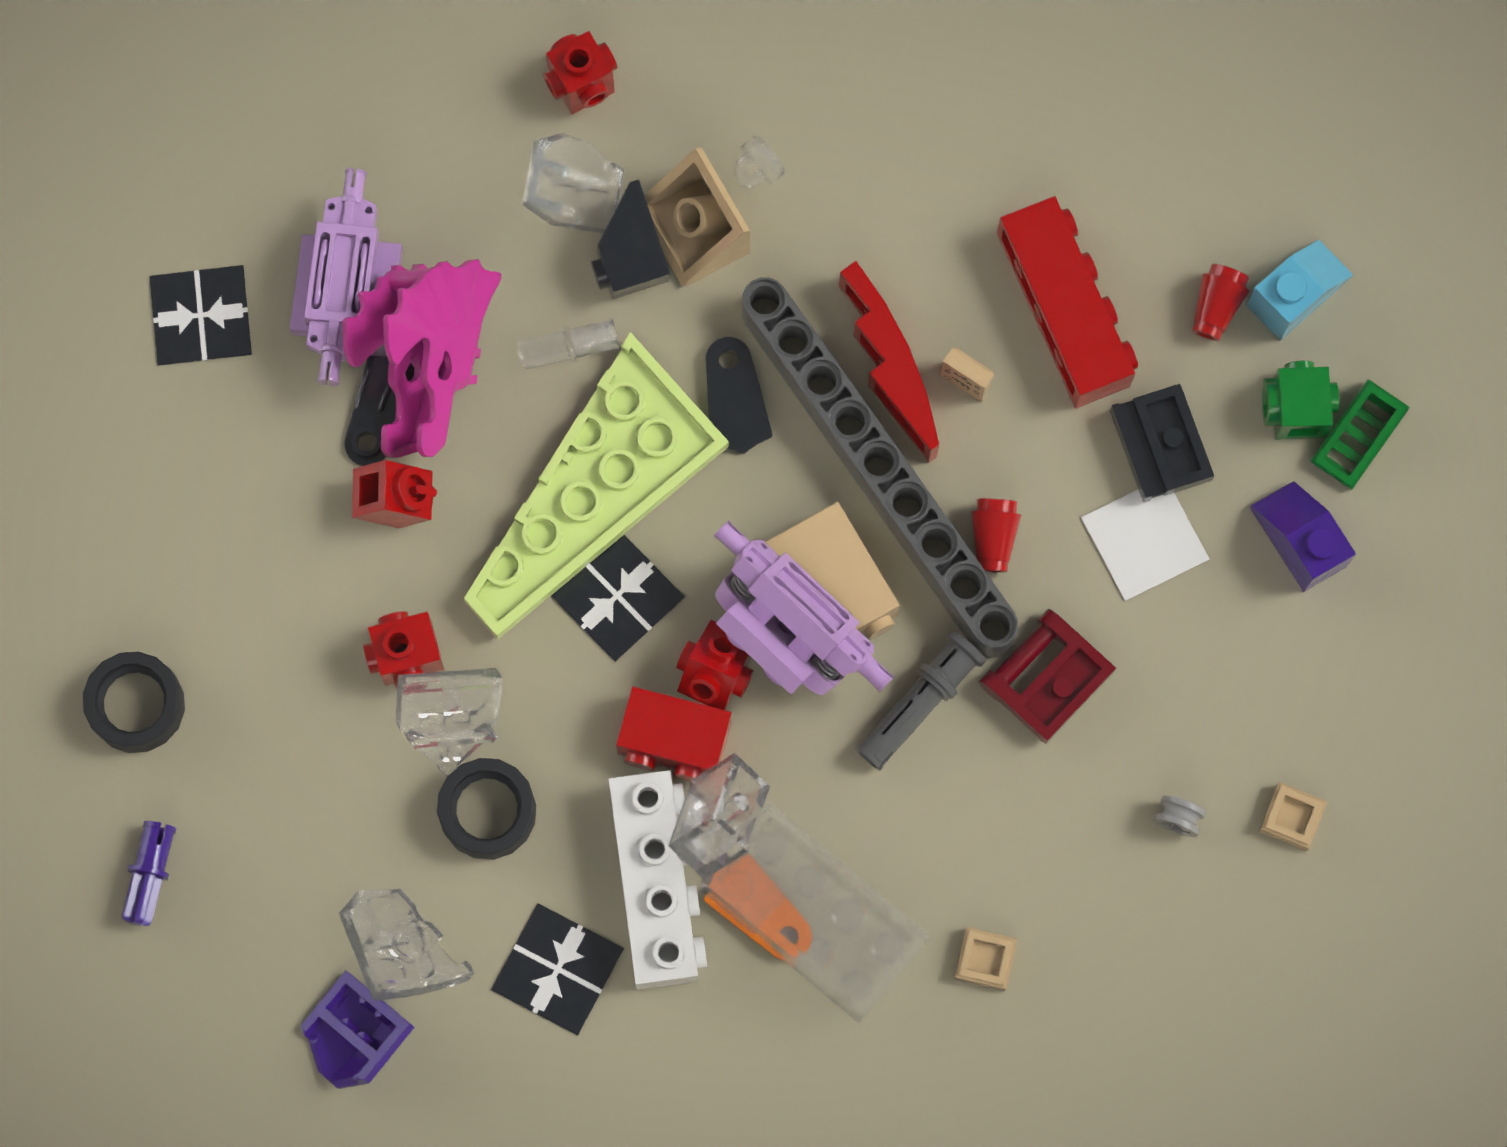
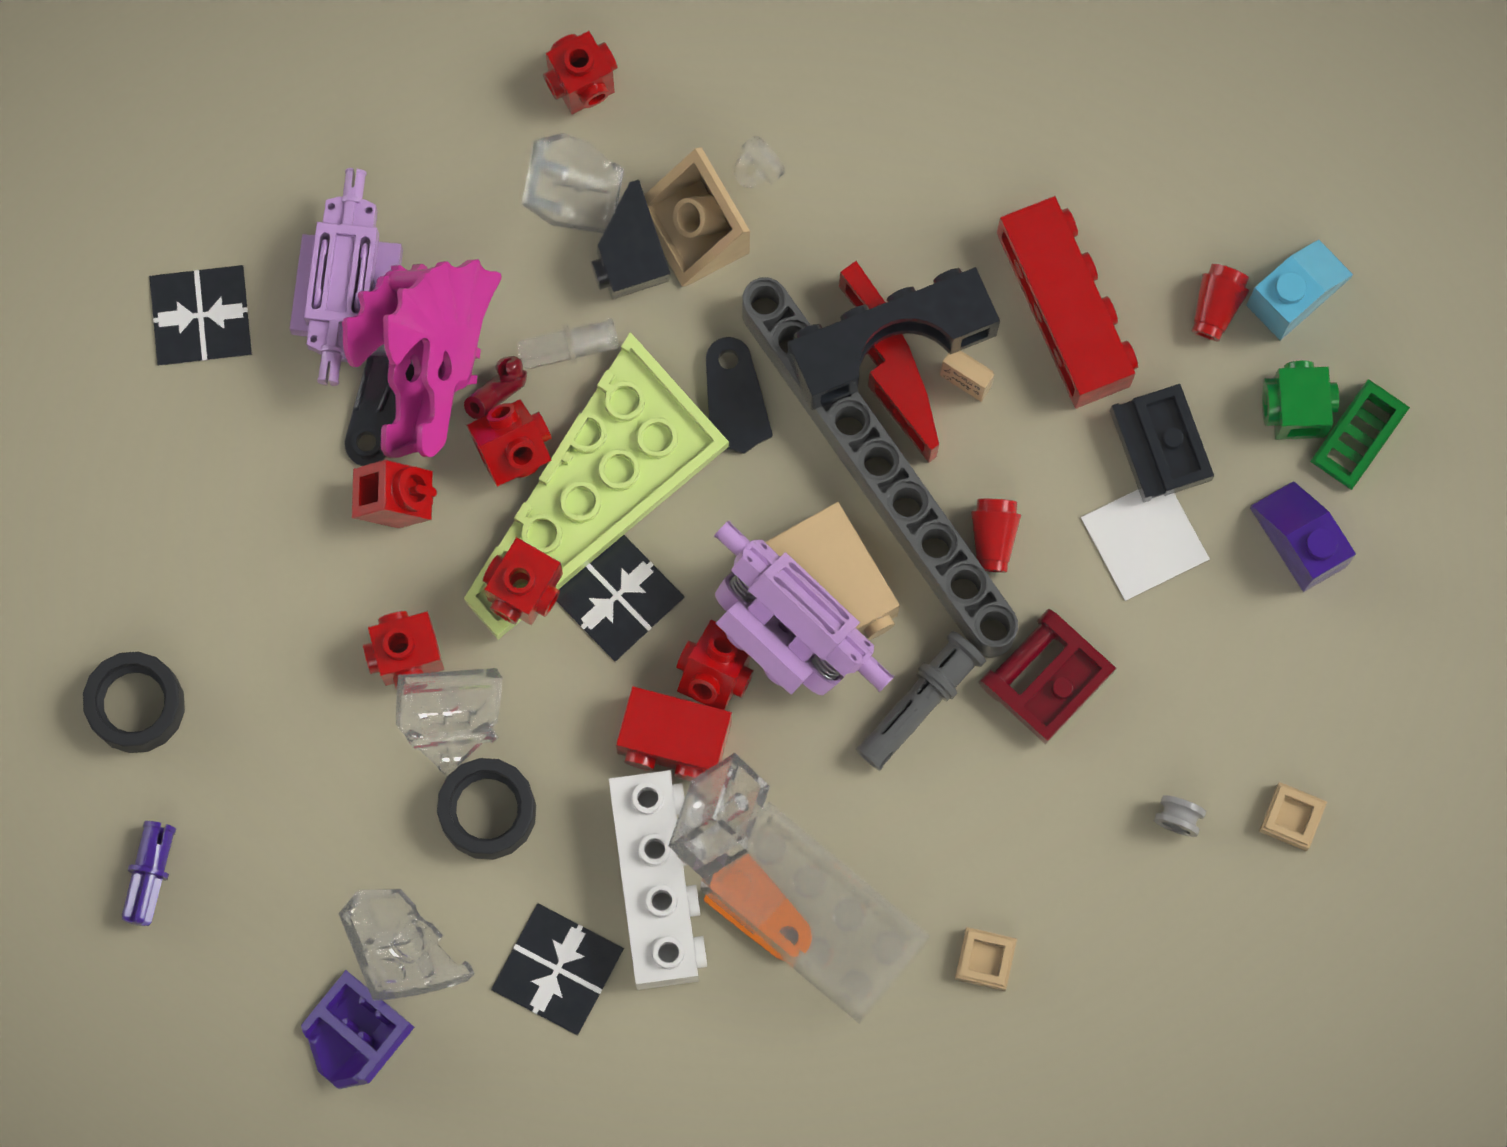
none -> dark red arm [464,356,527,419]
none -> red brick [466,399,552,487]
none -> red brick [482,537,563,626]
none -> black arch [787,267,1000,410]

